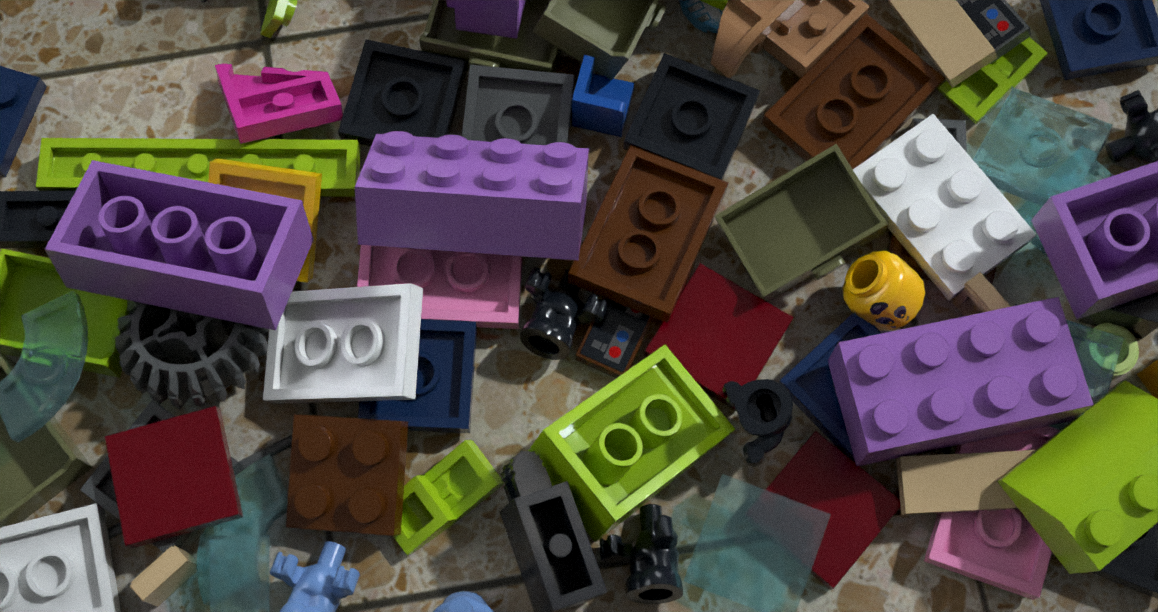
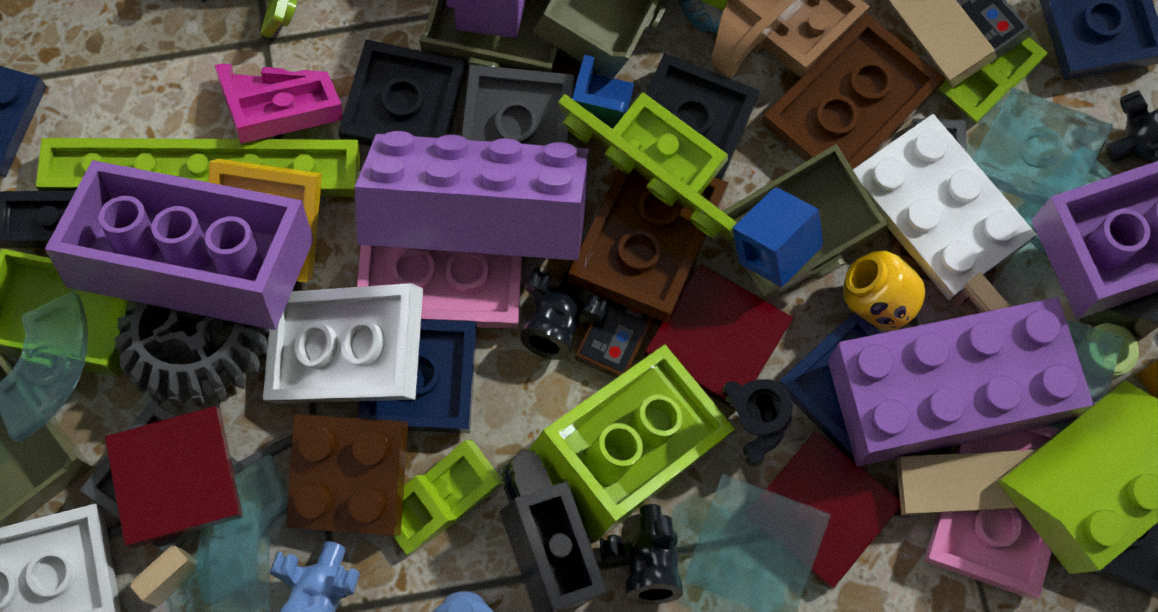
none -> lime bracket [558,92,737,241]
none -> blue panel [733,188,823,288]

